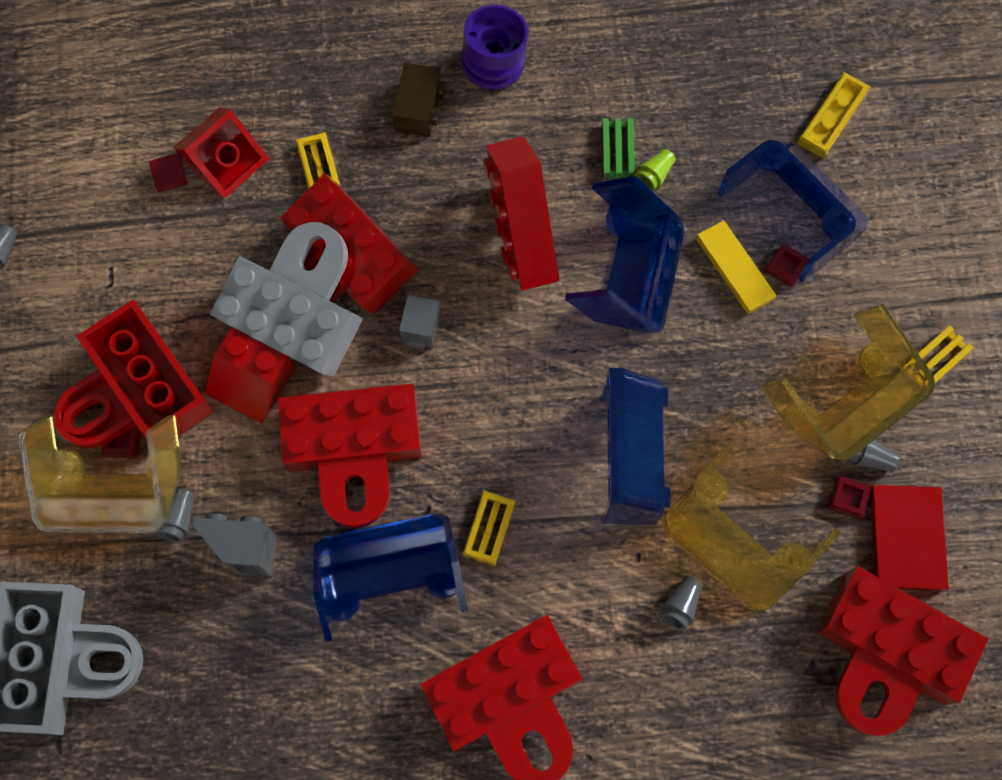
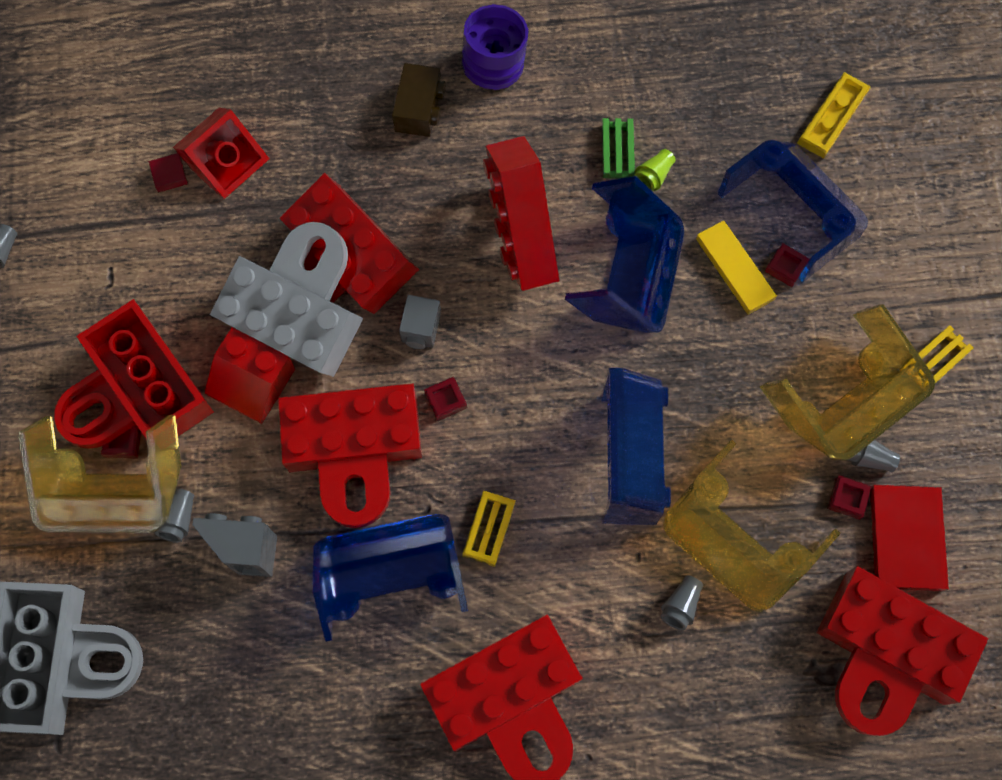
yellow tile [296,132,340,188] -> none
none -> dark red tile [424,376,468,421]

